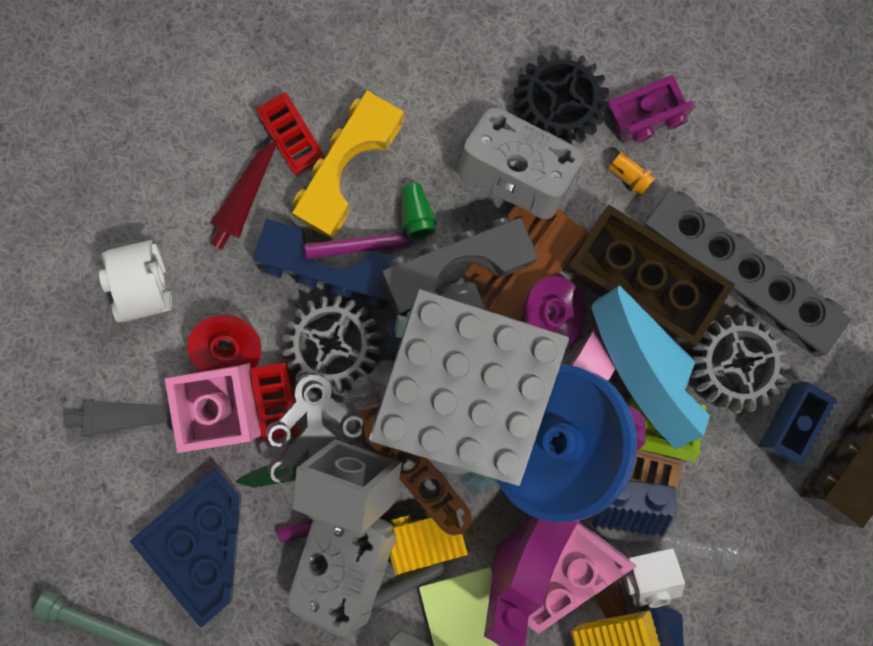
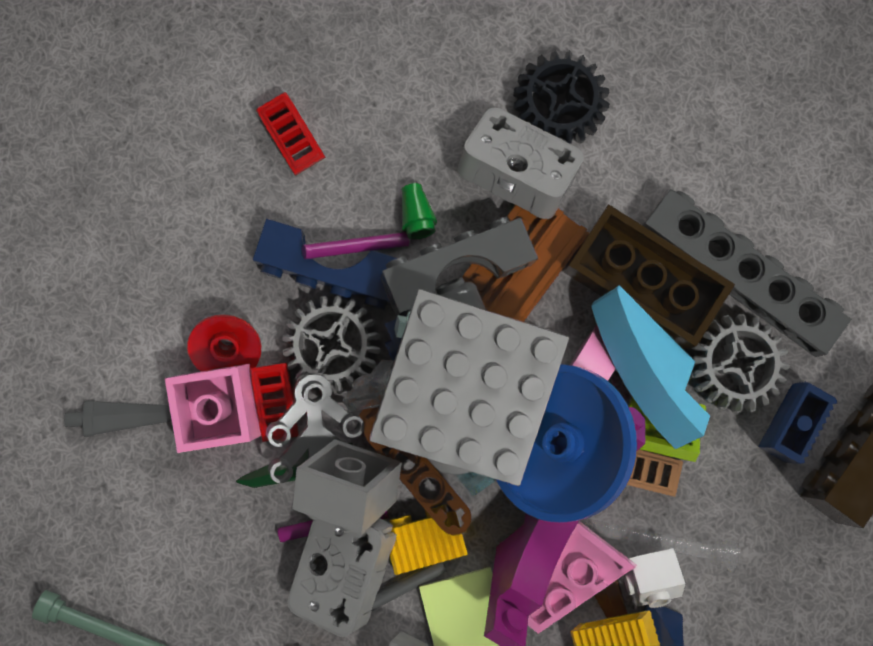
white brick [99,240,172,323] -> none
dark blue plate [129,467,242,628] -> none
dark red bar [209,138,279,250] -> none
yellow arch [292,90,405,241] -> none
magenta dish [524,276,585,346] -> none
dark blue brick [592,480,677,538] -> none
magenta bracket [608,75,695,144] -> none
light orange pin [608,152,656,195] -> none

